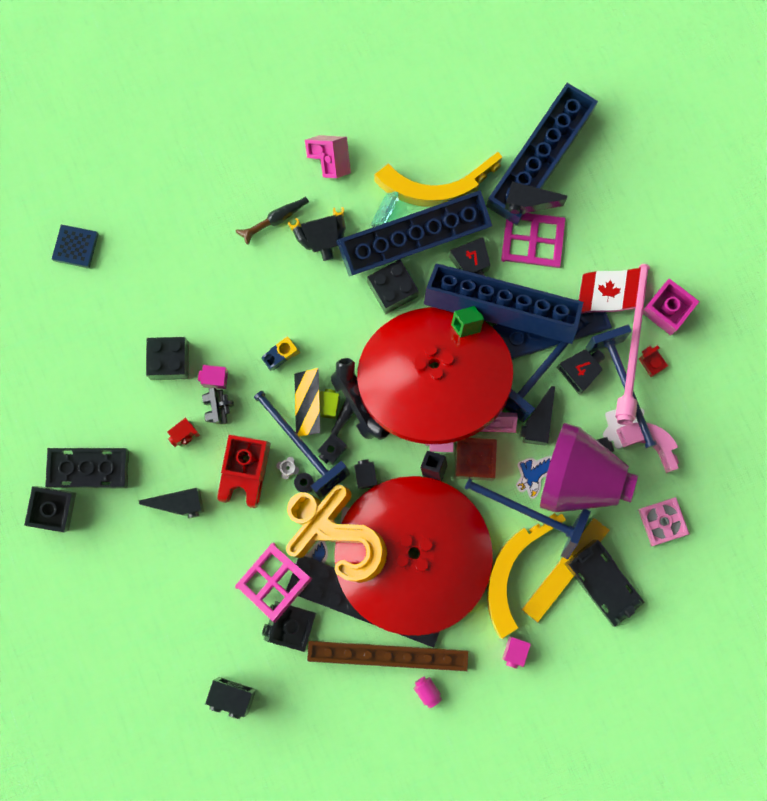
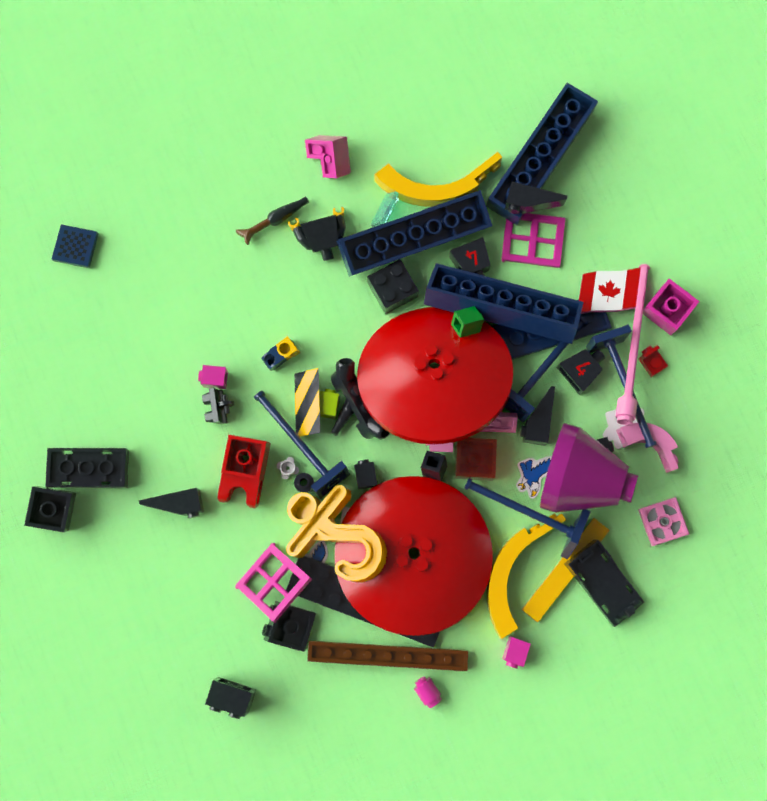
black brick [146,337,189,380] -> none
red brick [167,417,200,447] -> none
black brick [317,432,348,465] -> none

